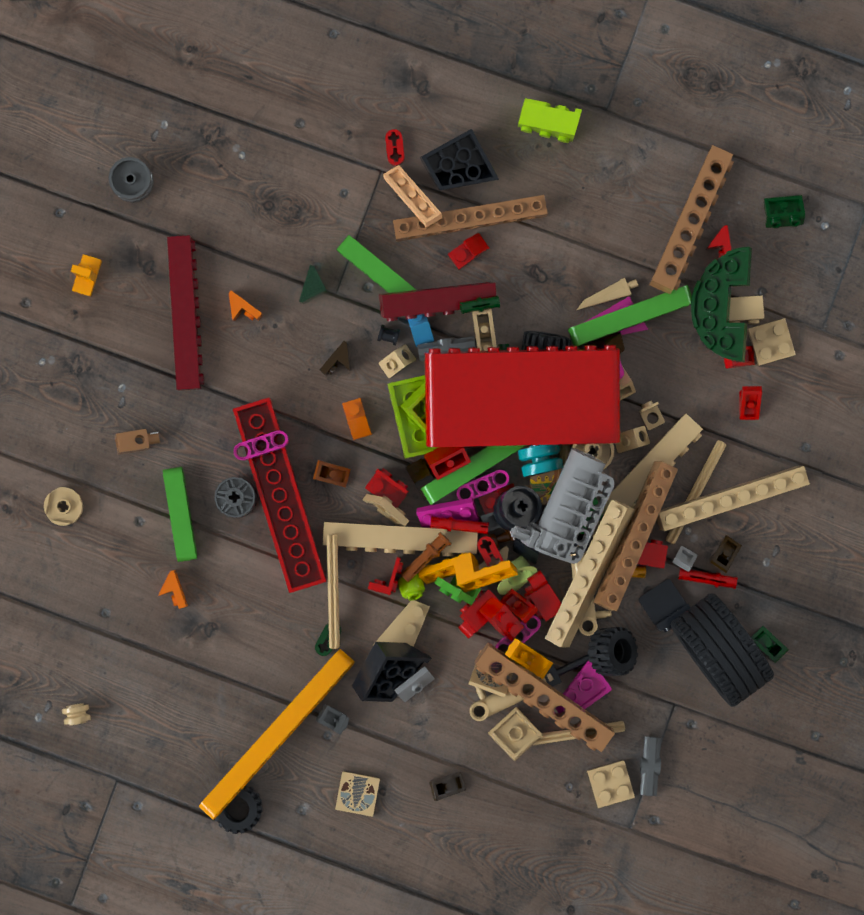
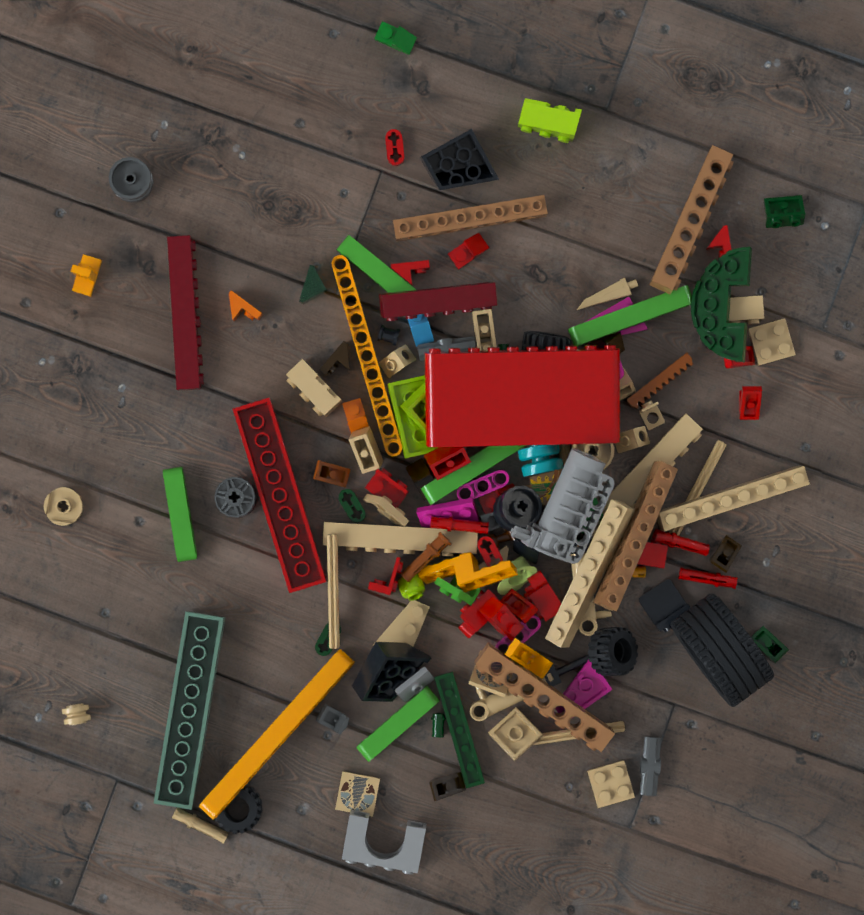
medium nougat torso [115,429,160,455] -> none
orange slope [158,570,188,609] -> none
dark pink beam [234,430,289,461] -> none
light nougat plate [383,165,442,228] -> none
dark green pin [460,296,500,314] -> none
light grey plate [672,546,698,572] -> none
none -> sand green brick [154,611,226,810]
none -> tan pin [172,807,229,844]
none -> tan wedge [286,359,343,417]
none -> light orange beam [332,255,402,457]
none -> dark green beam [338,489,366,523]
none -> light grey arch [342,810,427,874]
none -> tan brick [348,426,384,474]
none -> bright green beam [356,686,440,762]
none -> green slope [374,21,417,55]
none -> red slope [391,260,430,286]
none -> dark green pin [431,713,446,738]
none -> dark green plate [434,671,485,789]
none -> dark orange gear [626,353,693,409]
none -> red pin [652,529,710,556]

